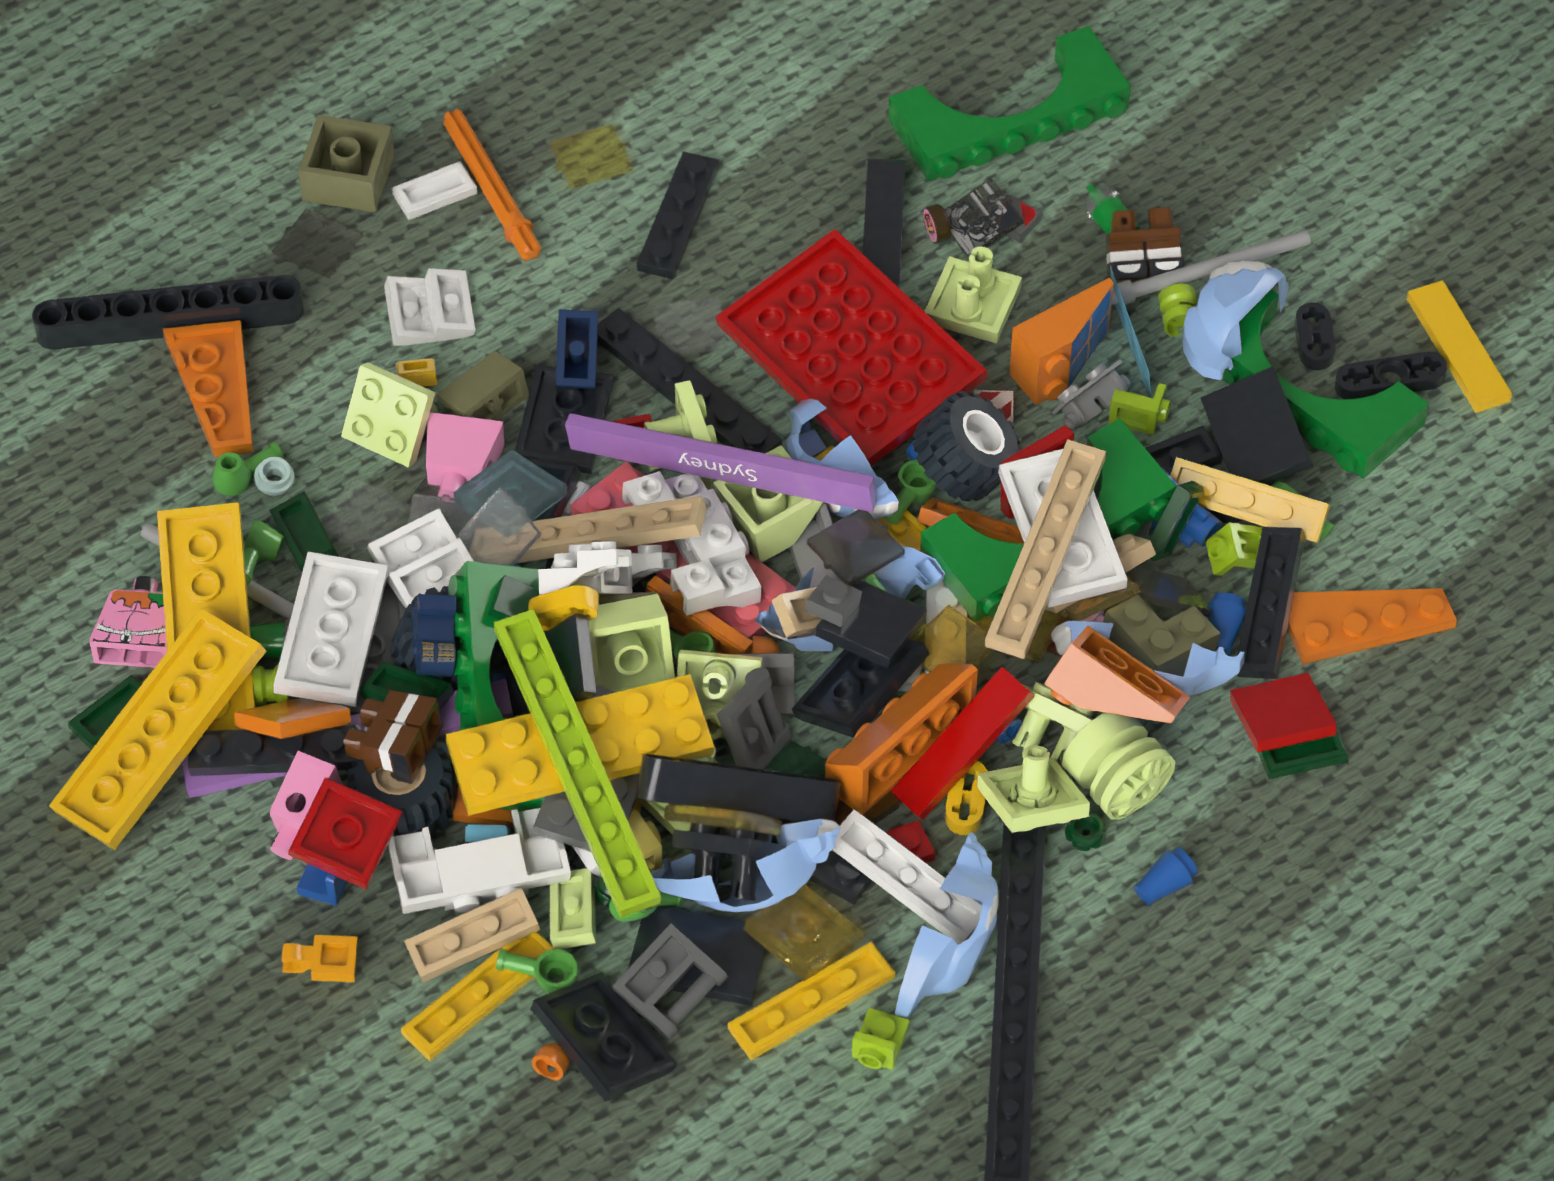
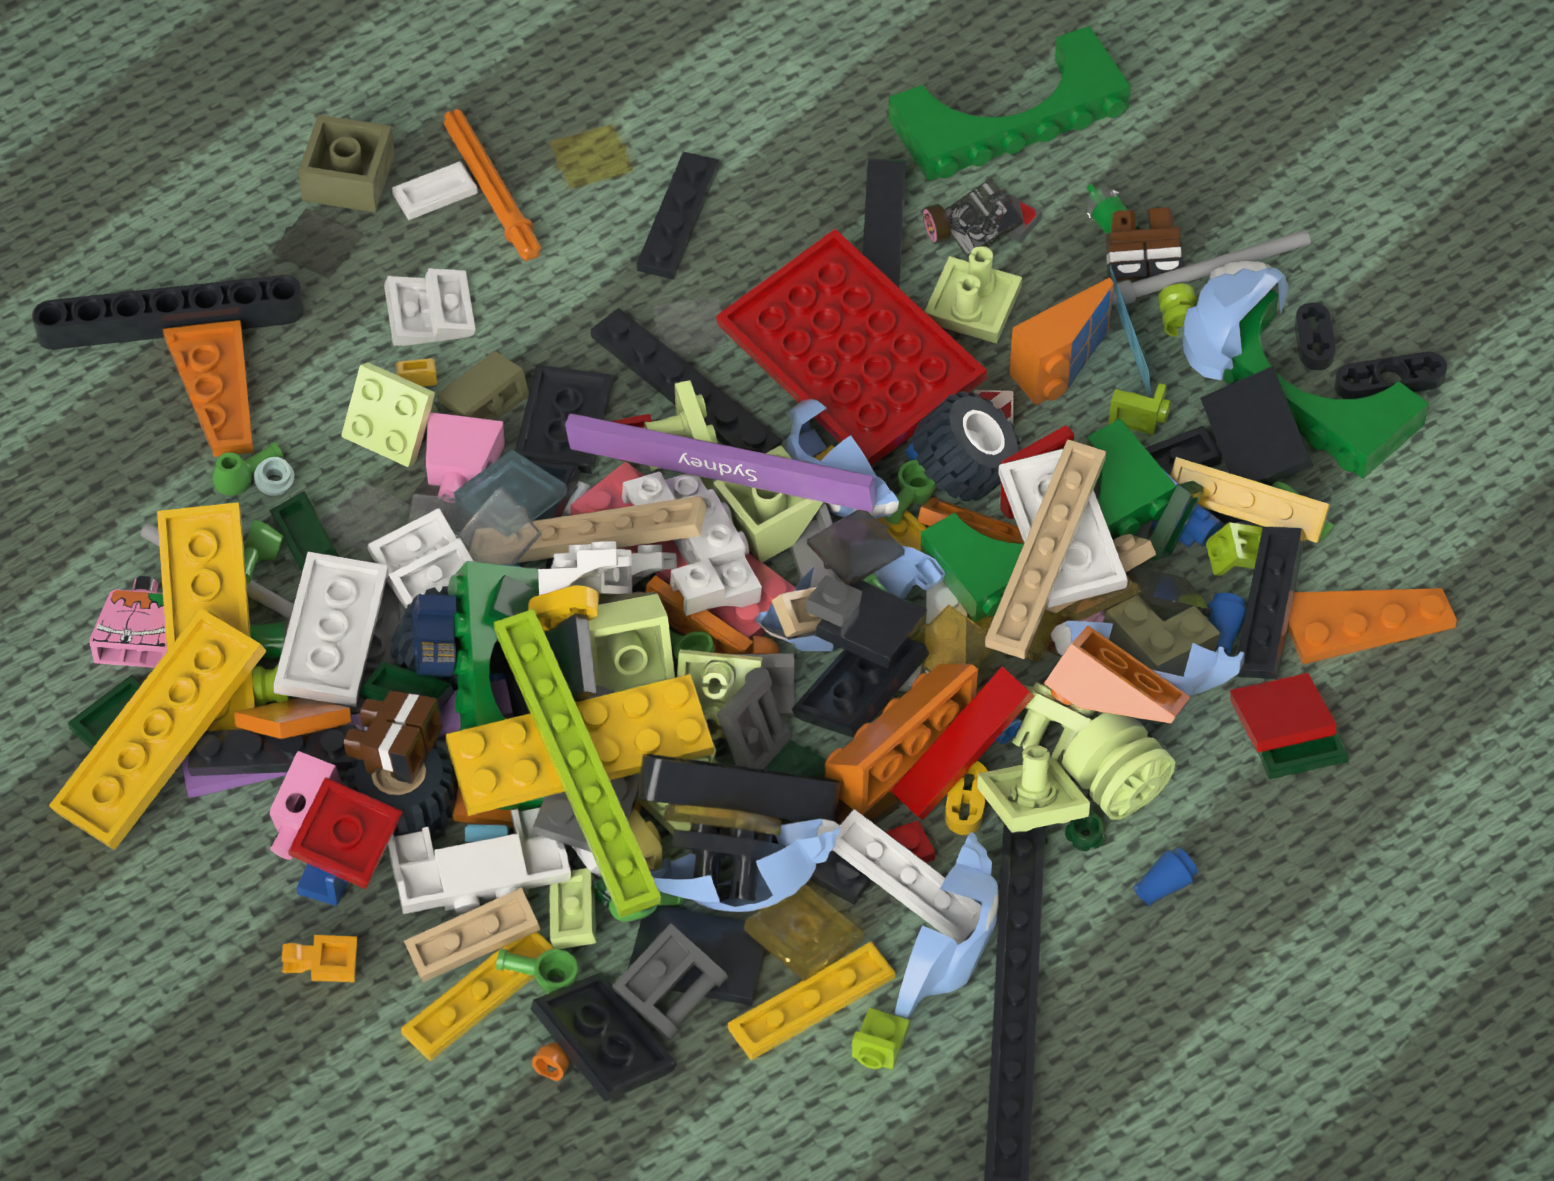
dark blue slope [556,309,598,389] -> none
light grey hinge [1051,360,1131,429] -> none
yellow tile [1407,280,1512,413] -> none

